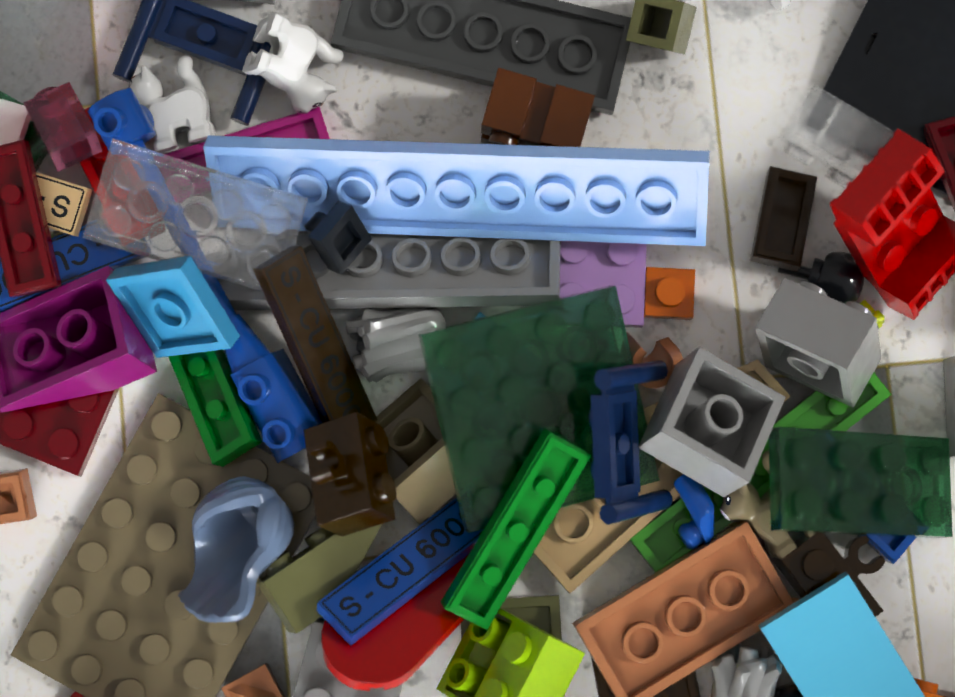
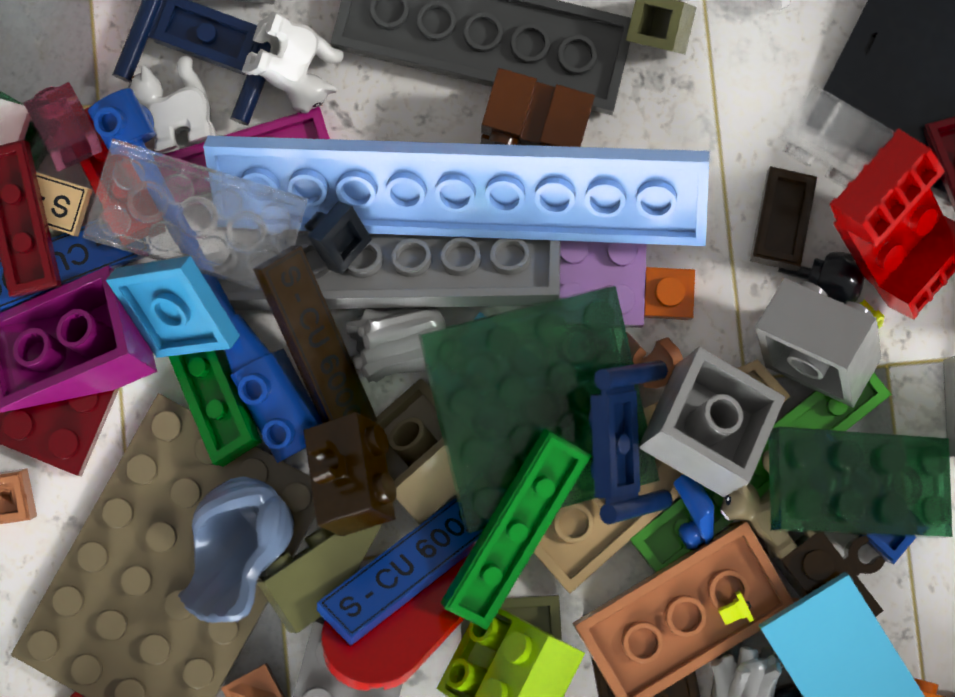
none -> neon yellow piece [718,590,754,625]

